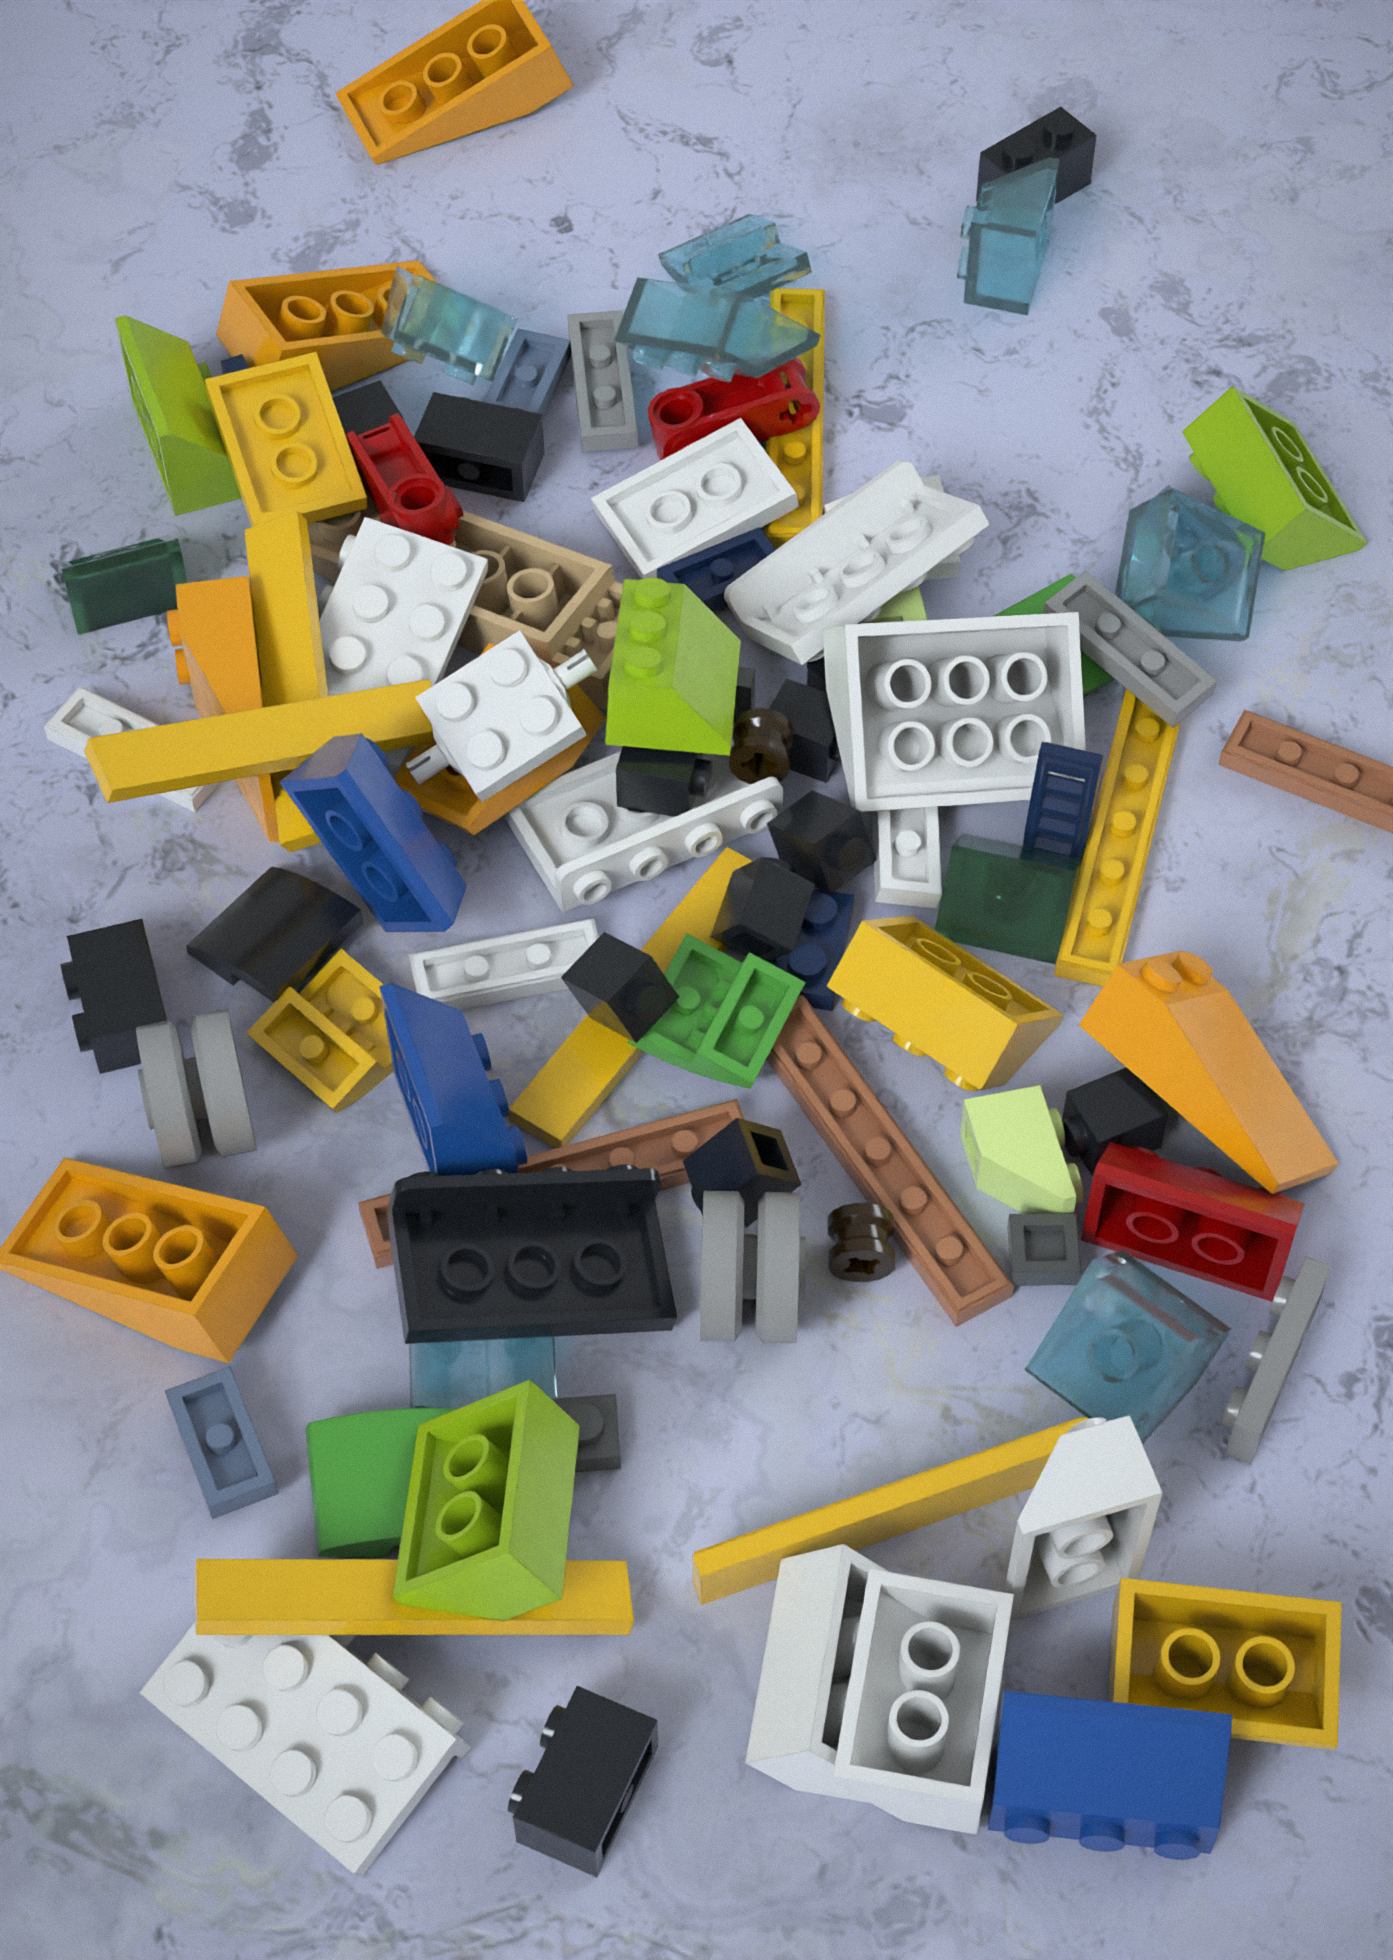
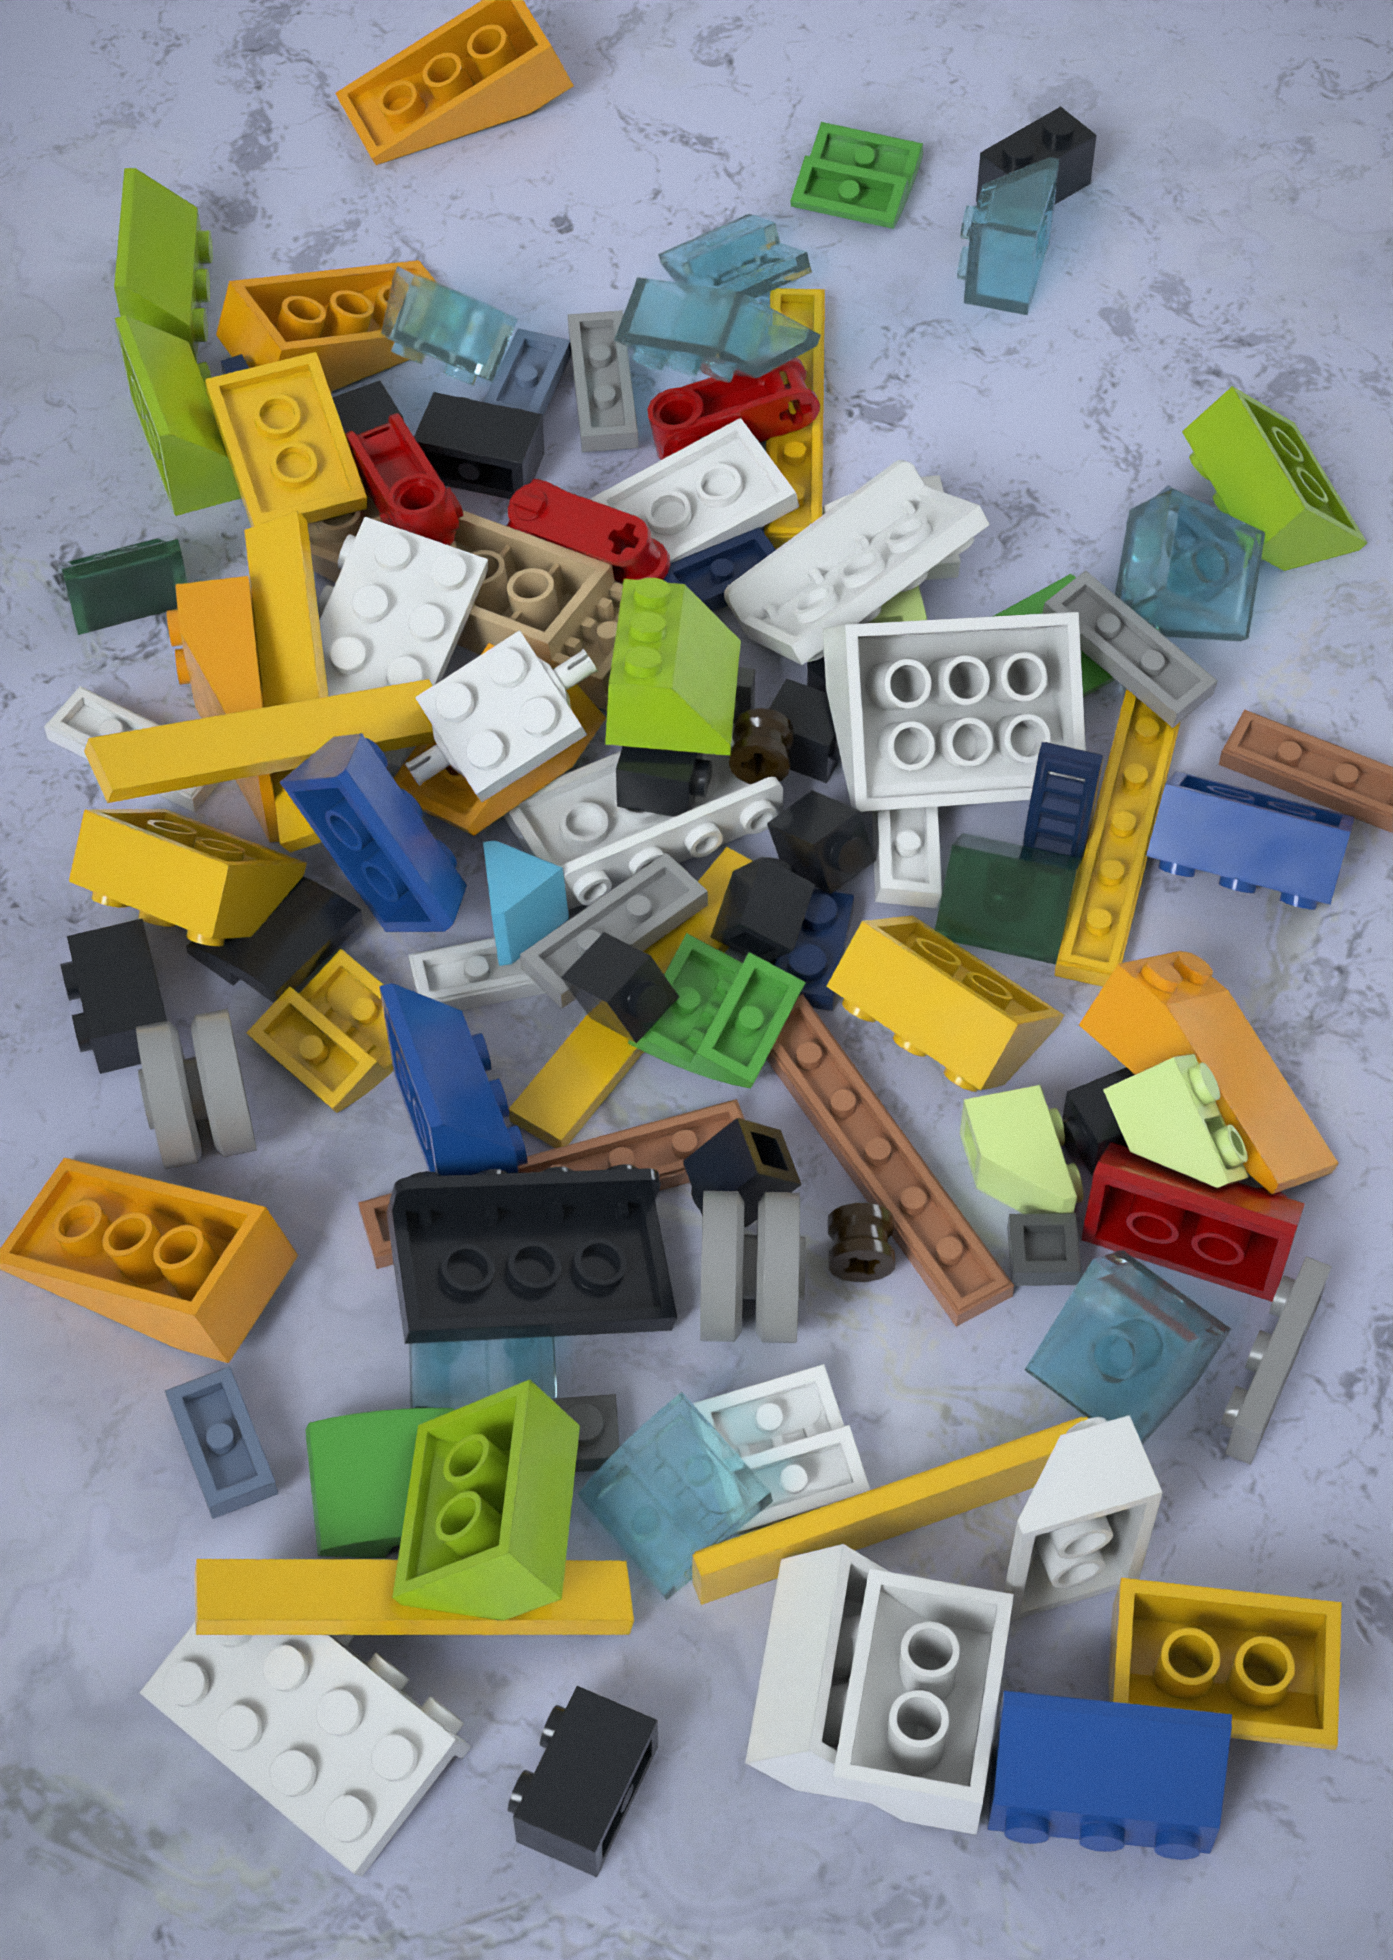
none -> yellow slope [69,809,307,946]
none -> lime slope [114,168,213,363]
none -> medium azure slope [483,840,569,966]
none -> red piece [506,479,671,584]
none -> light grey plate [520,852,708,1009]
none -> clear light blue slope [578,1392,773,1600]
none -> white slope [691,1364,871,1534]
none -> bright green slope [790,122,923,229]
none -> yellowish green slope [1103,1054,1249,1188]
none -> slope [1146,771,1355,910]

